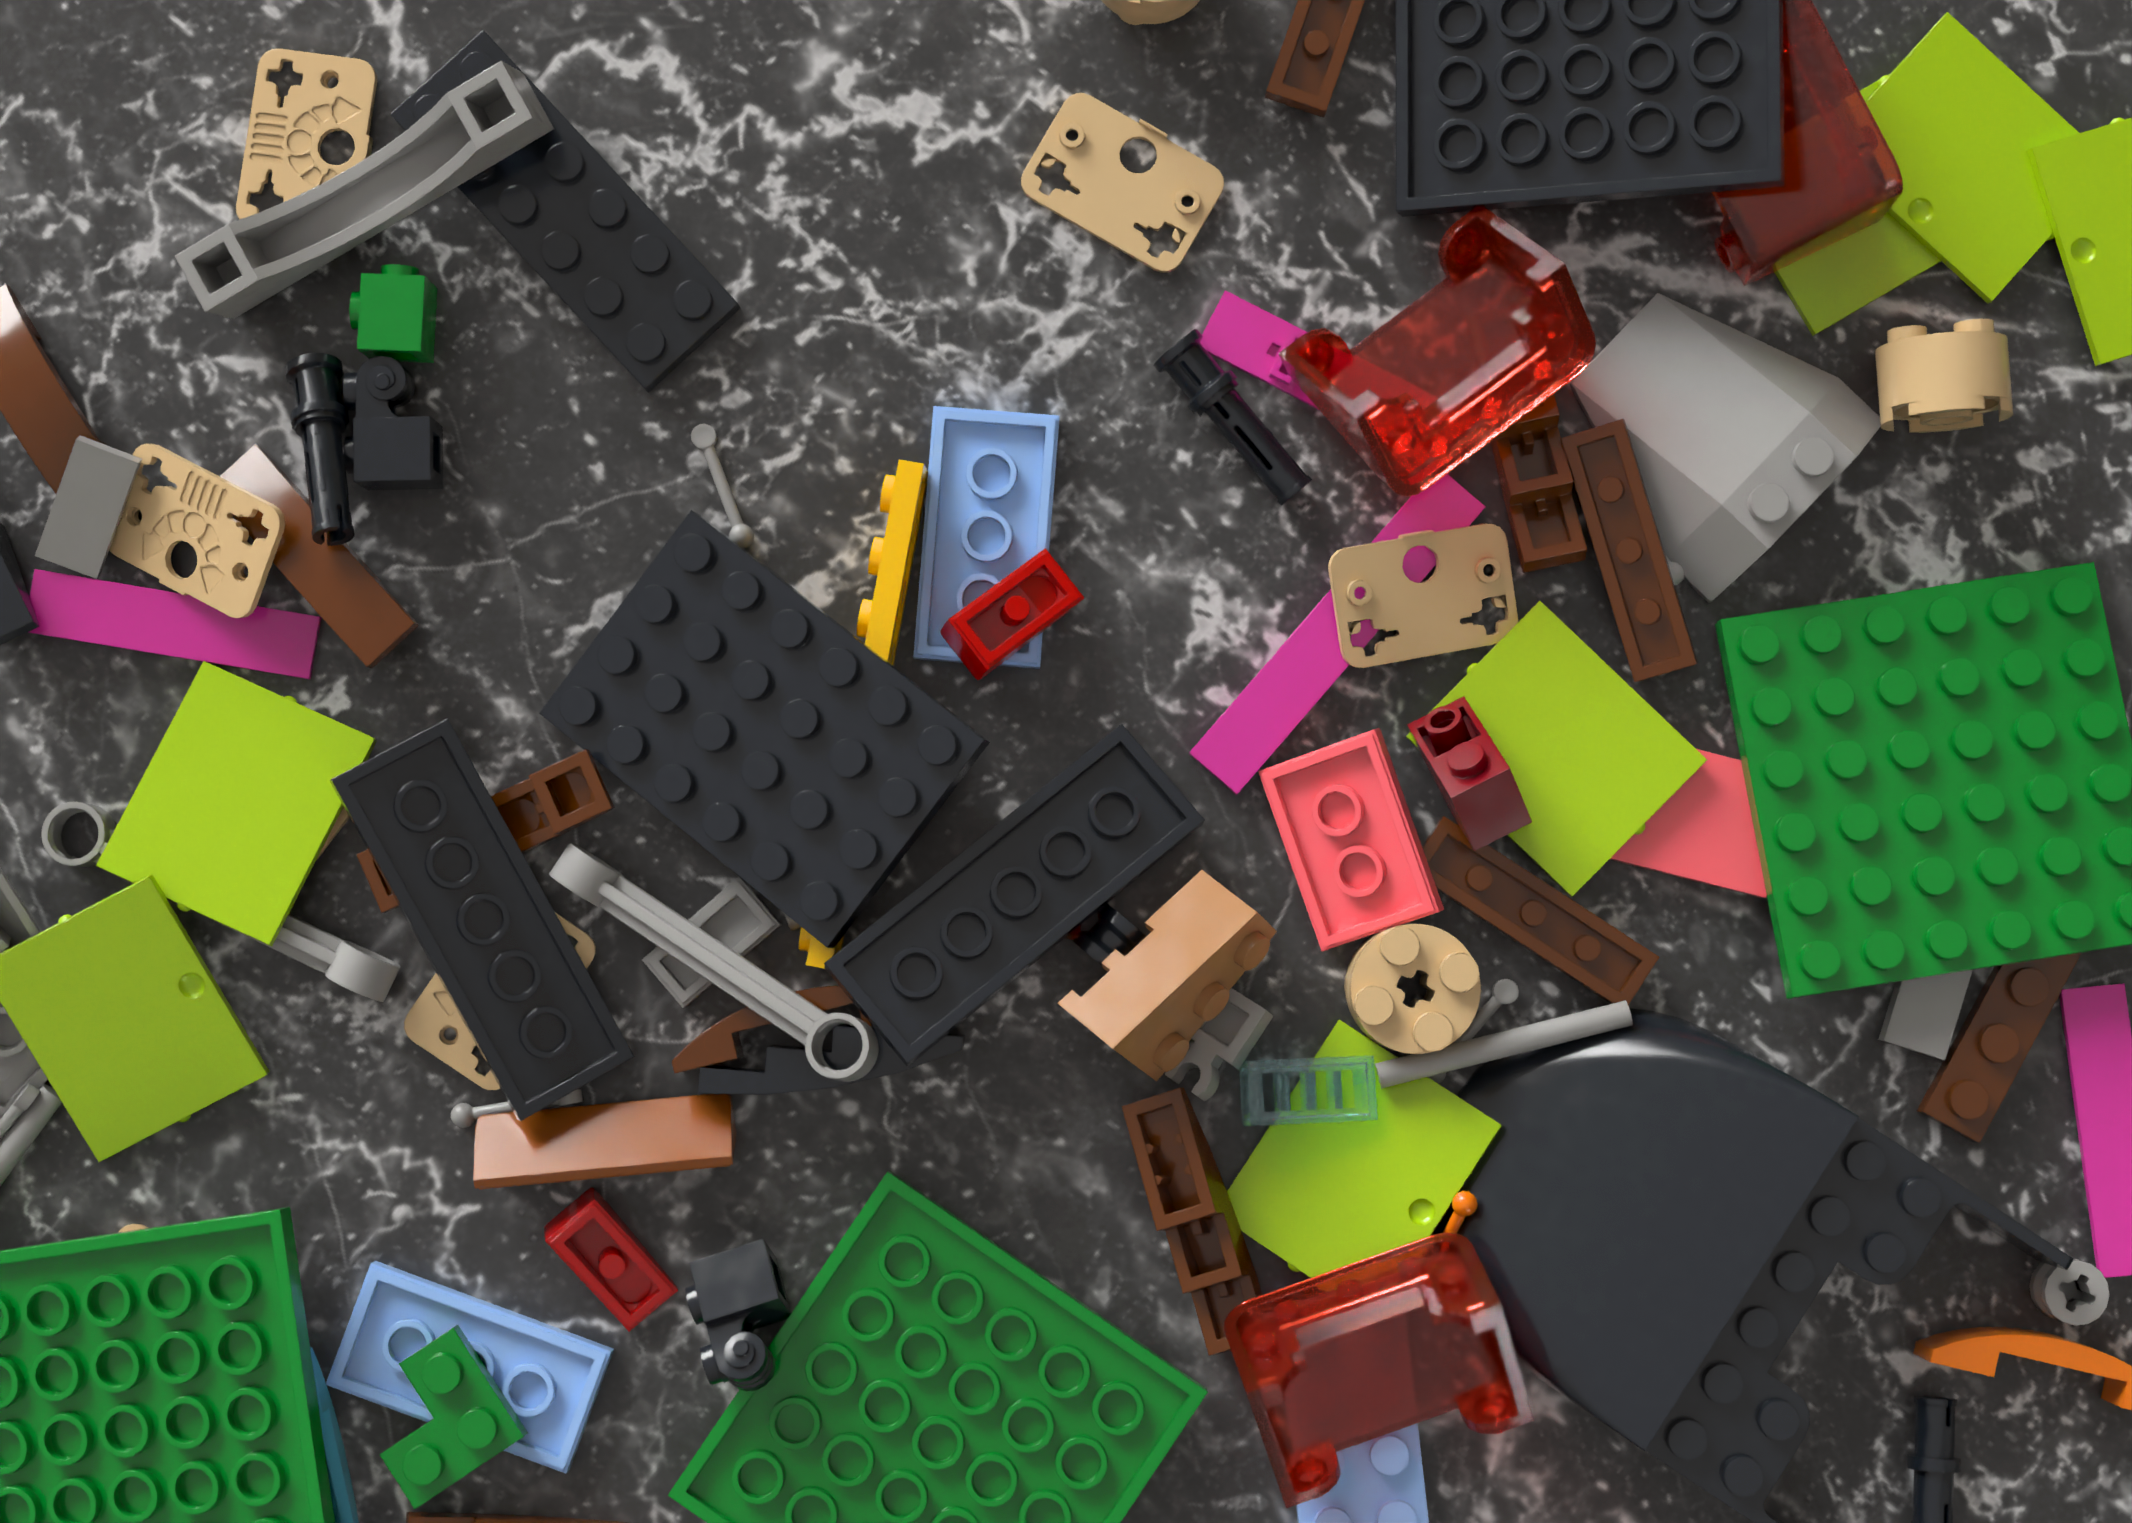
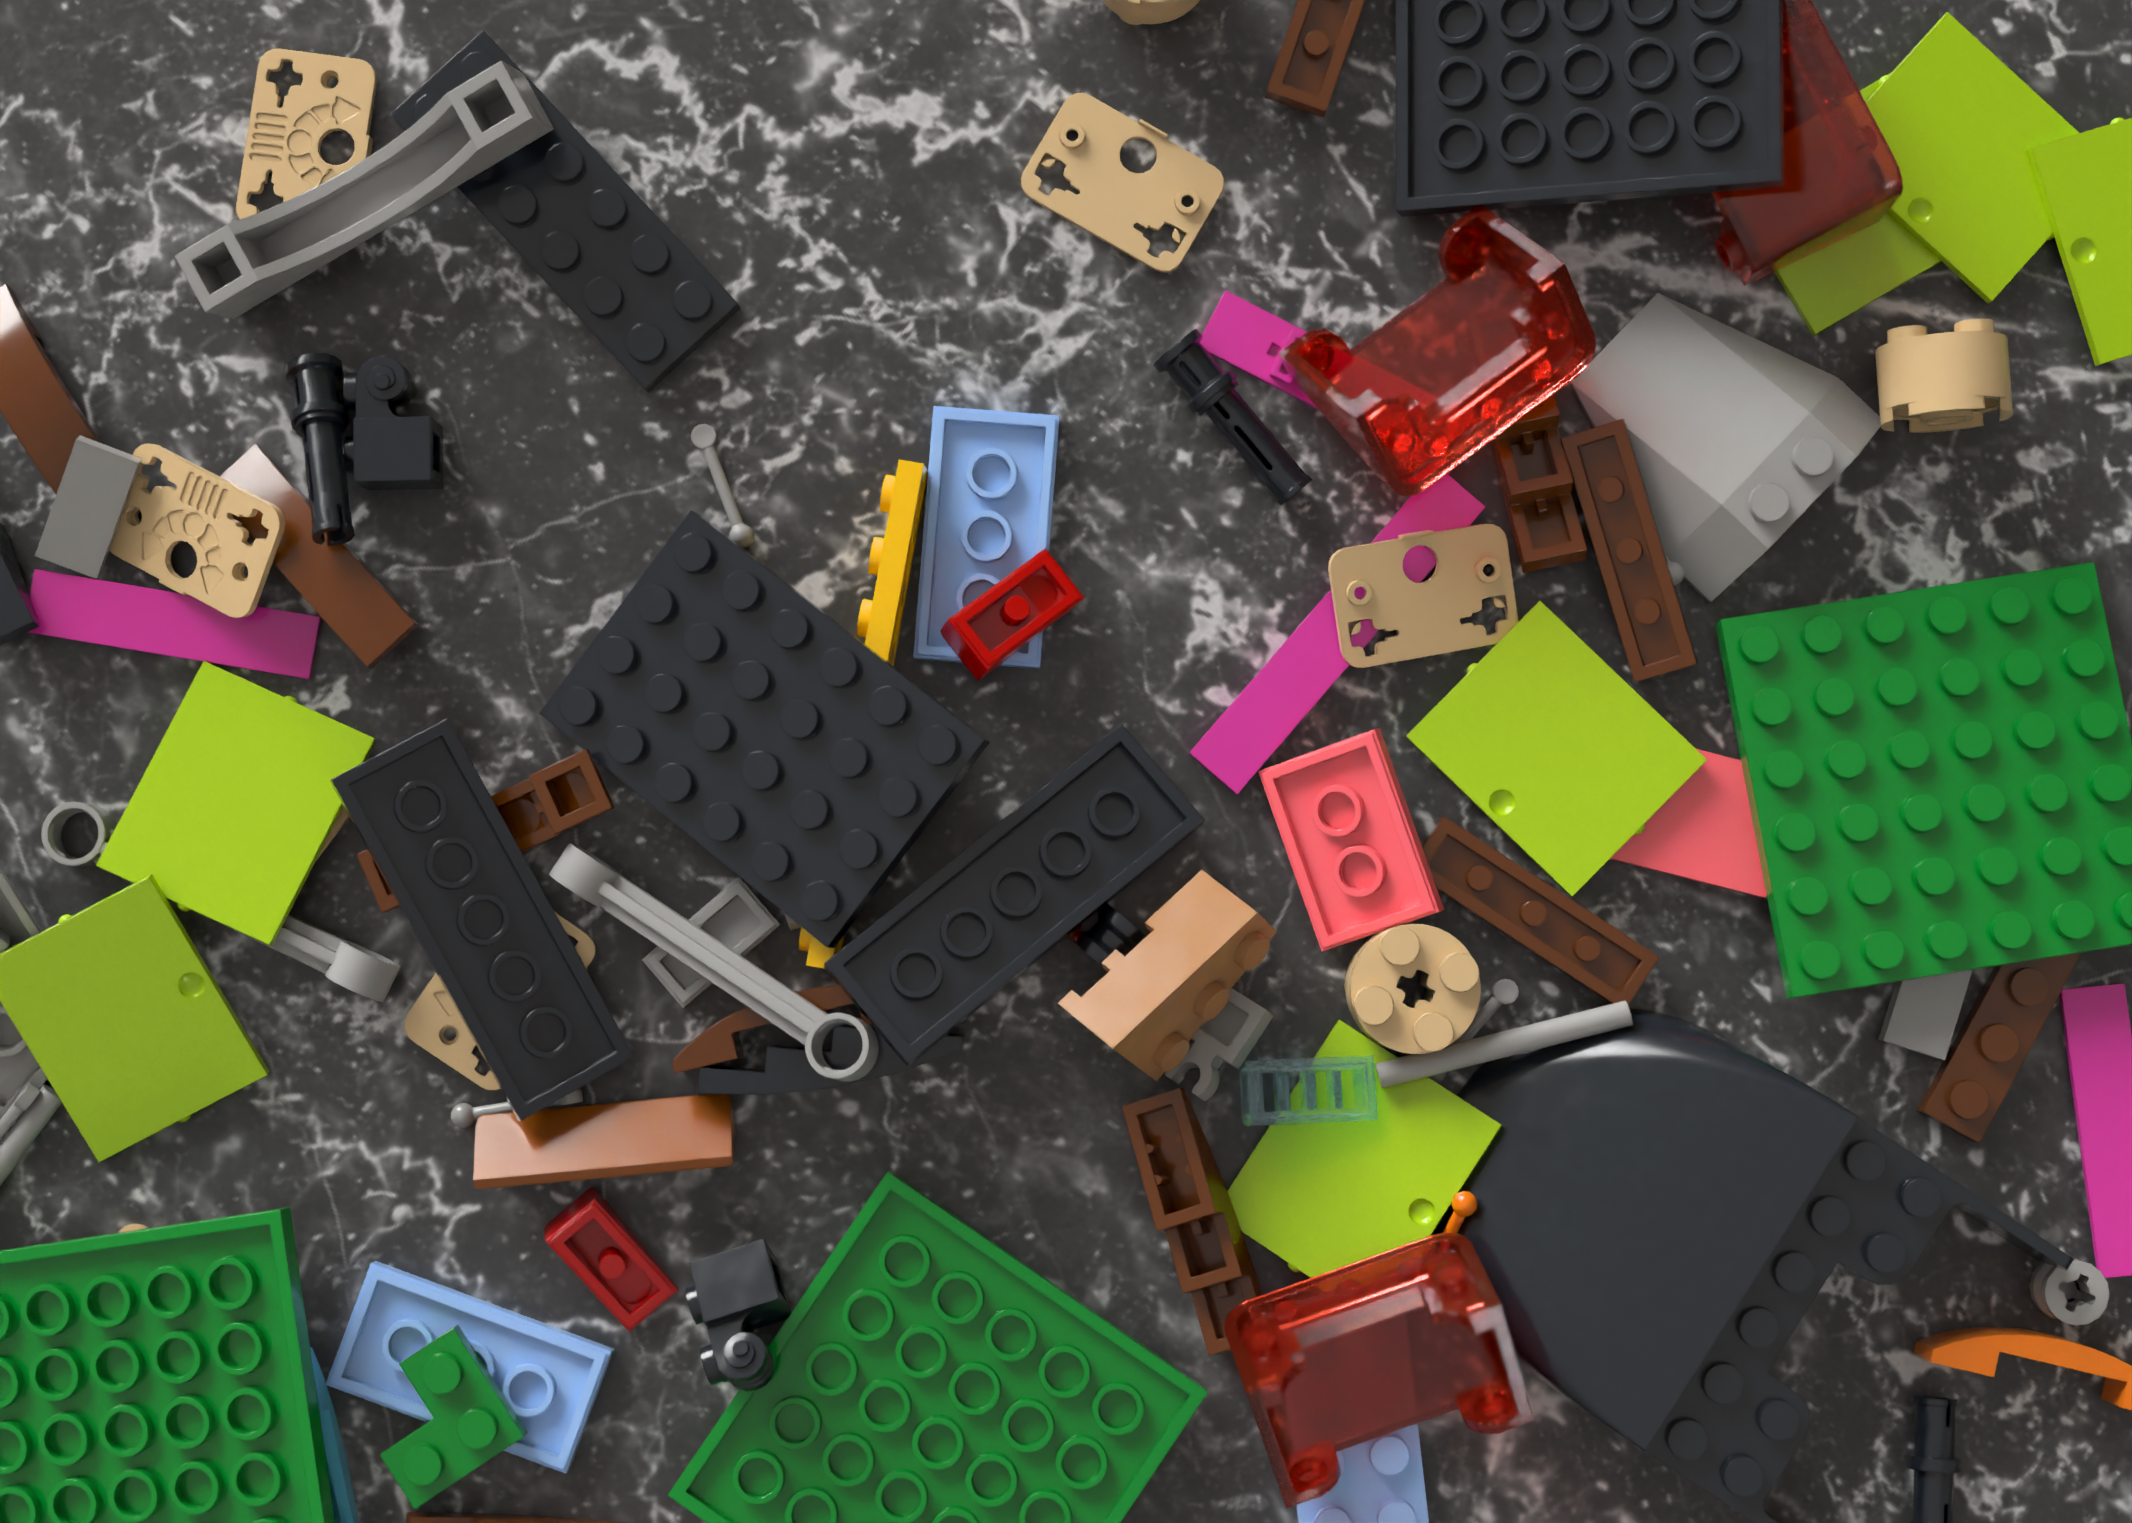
green brick [349,264,438,363] -> none
dark red slope [1407,696,1532,851] -> none

